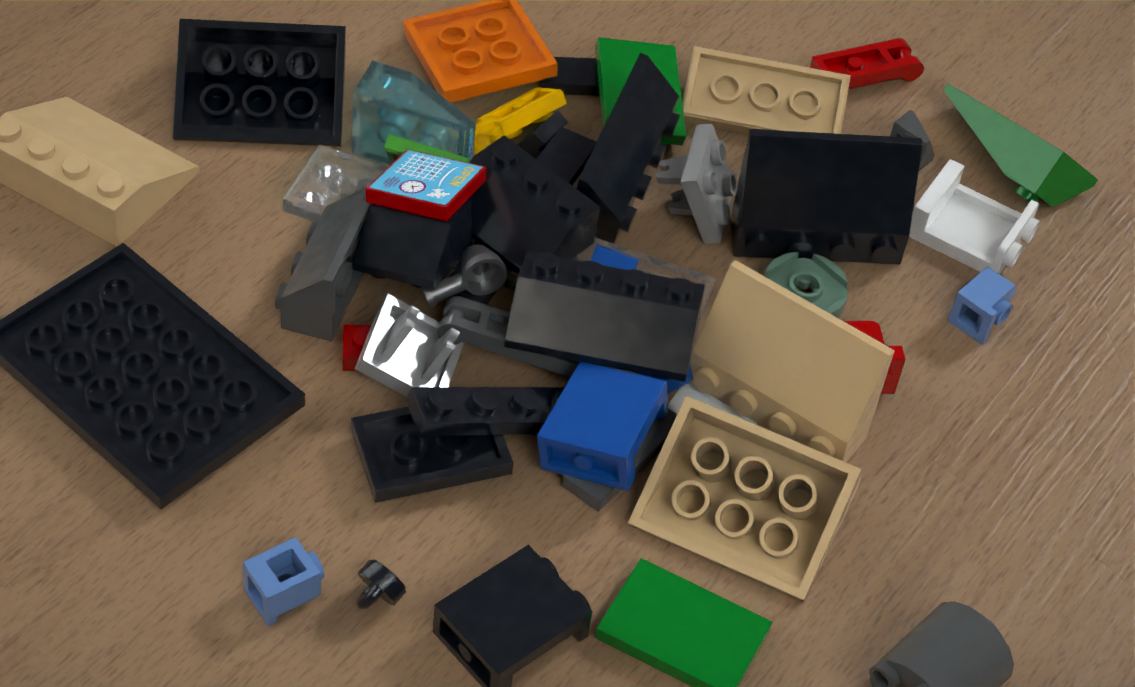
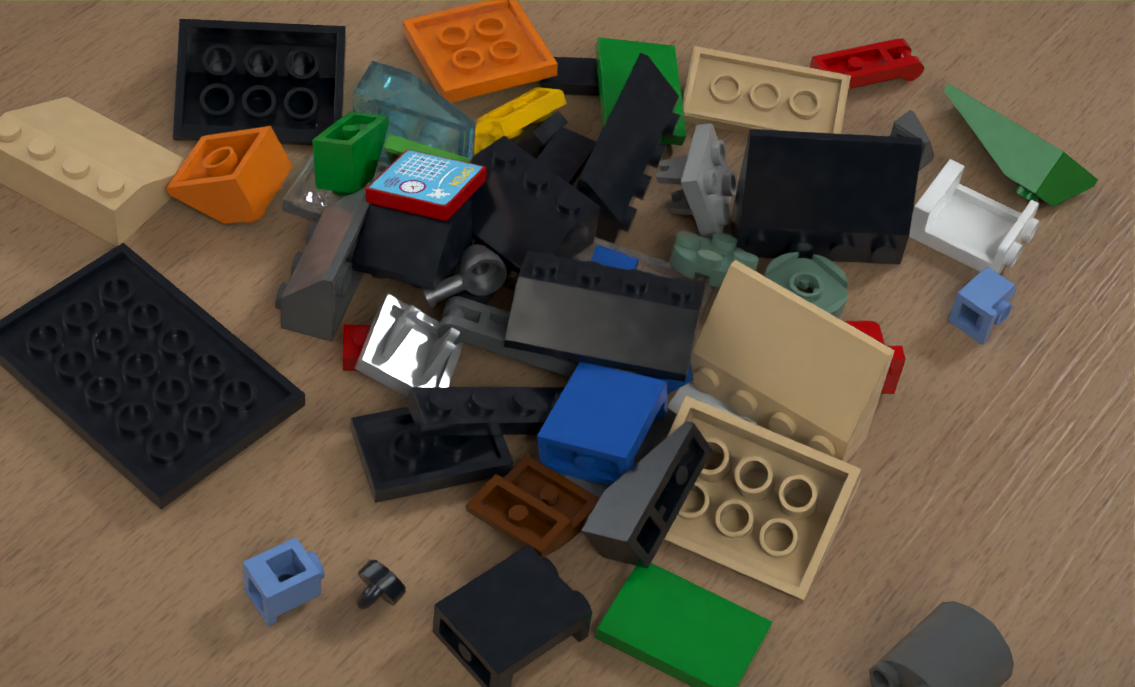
none -> orange slope [165,126,293,224]
none -> green slope [312,111,389,196]
none -> reddish brown slope [465,455,600,558]
none -> black slope [581,421,713,569]
none -> sand green plate [669,231,759,288]

